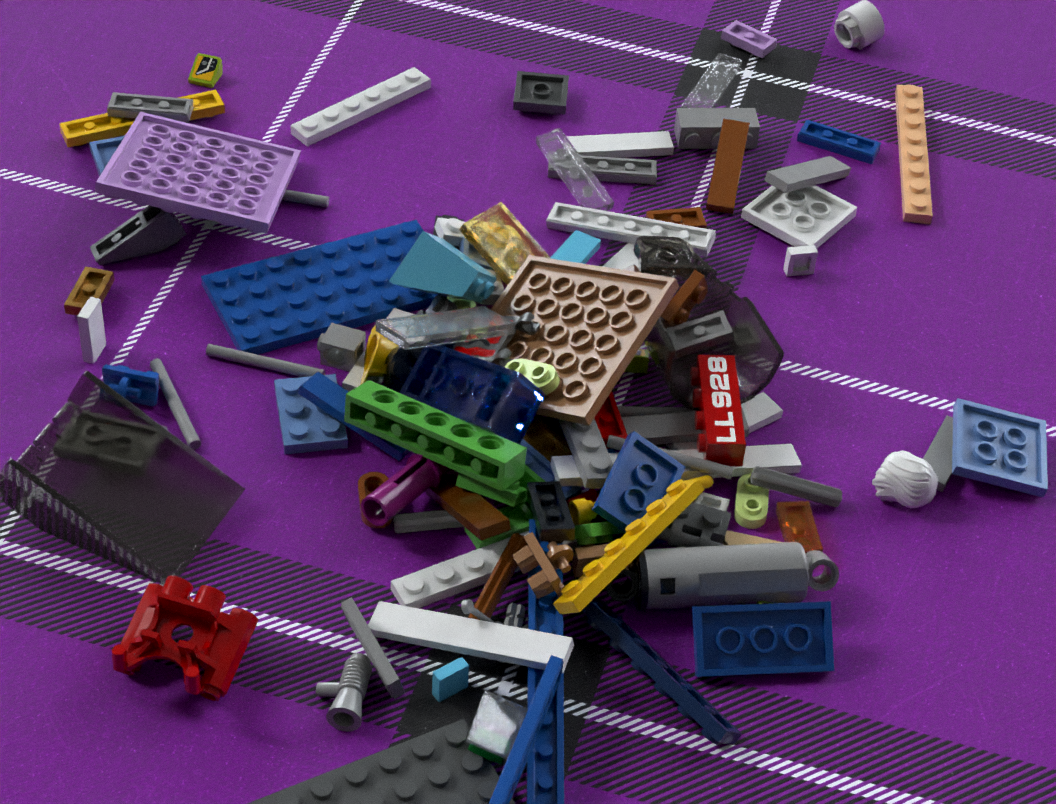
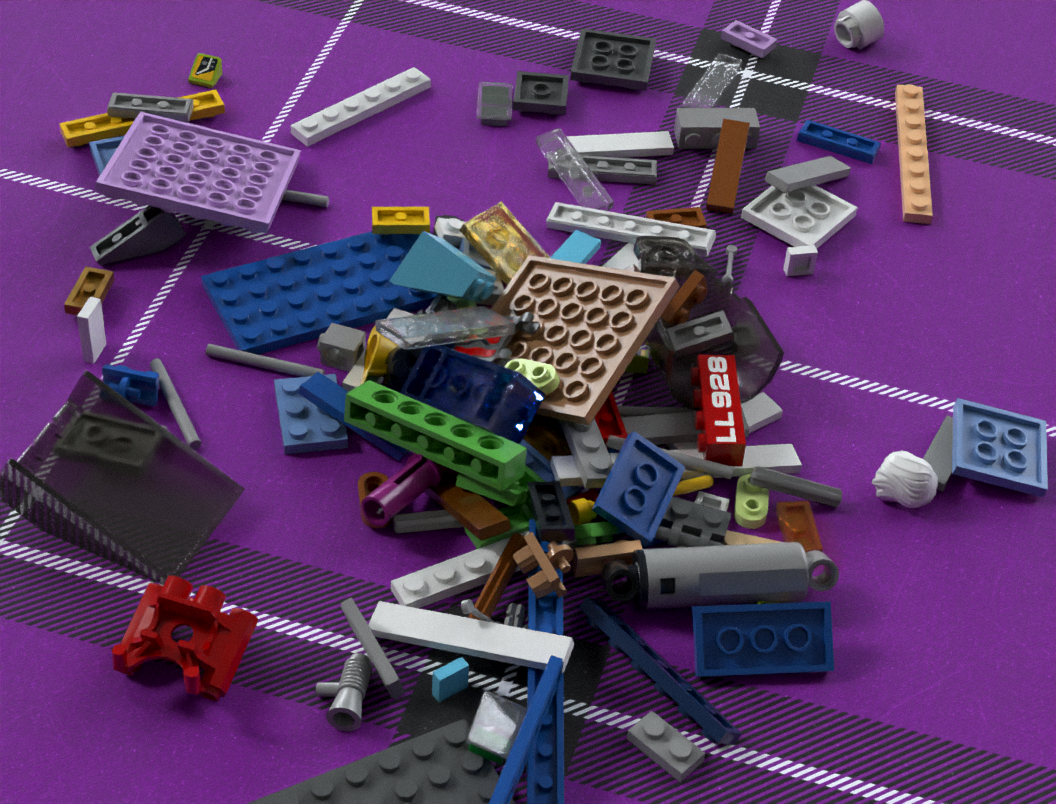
yellow plate [553,479,705,615] -> none
none -> yellow plate [372,207,430,235]
none -> clear piece [477,82,513,126]
none -> dark grey plate [570,28,656,91]
none -> light grey plate [627,711,705,782]
none -> light grey hinge [722,245,738,285]

